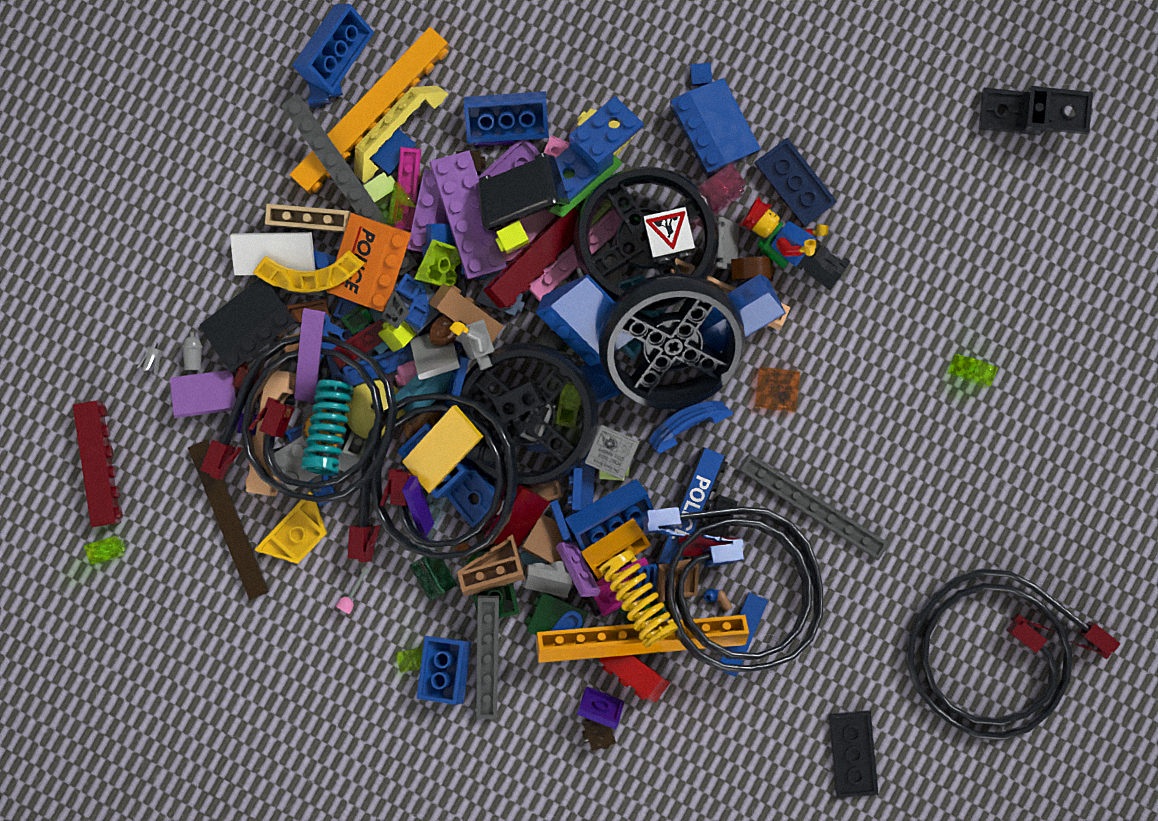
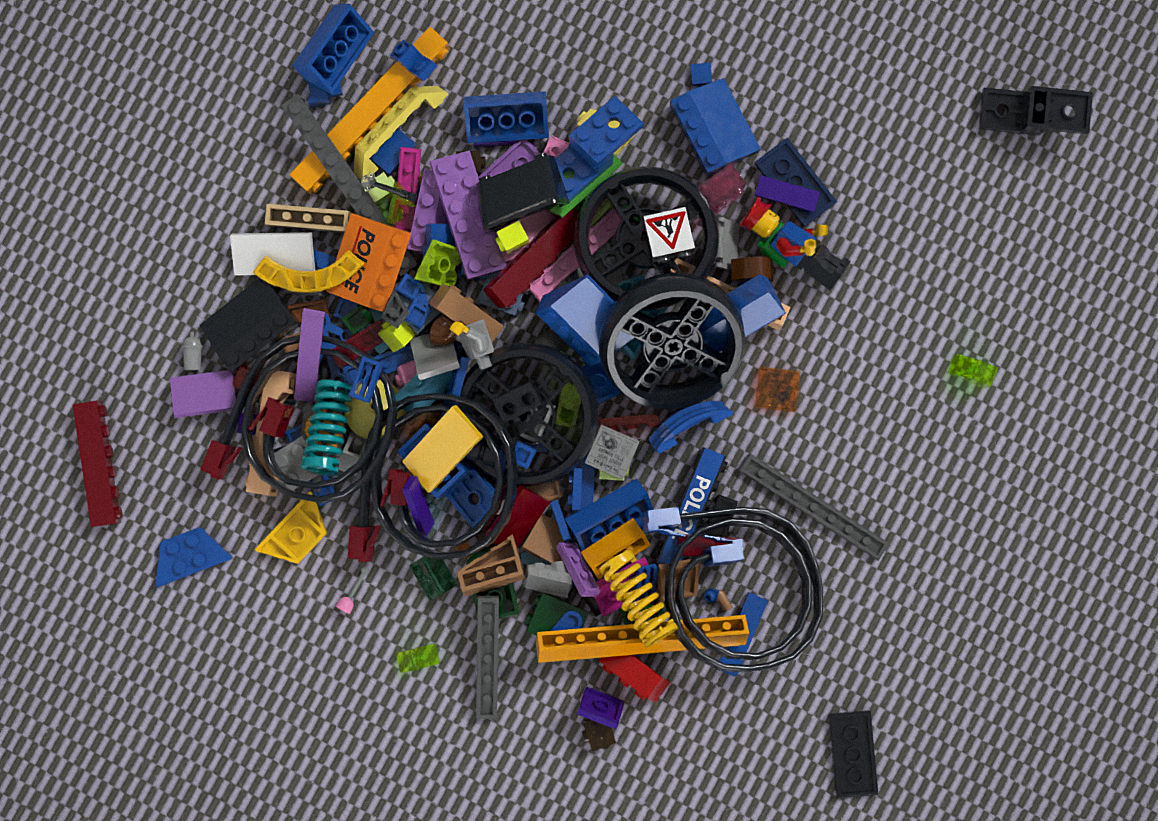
clear neon green slope [84,536,126,565] -> none
flat silver piece [137,343,163,375] -> none
dark brown tile [187,440,270,600] -> none
blue slope [416,636,472,705] -> none
black piece [906,568,1121,740] -> none
none -> blue wing [156,527,233,587]
none -> blue tile [349,356,384,403]
none -> piece [361,172,417,202]
none -> blue slope [390,40,437,81]
none -> blue tile [515,441,537,469]
none -> clear red plate [600,414,659,431]
none -> dark purple tile [754,175,820,213]

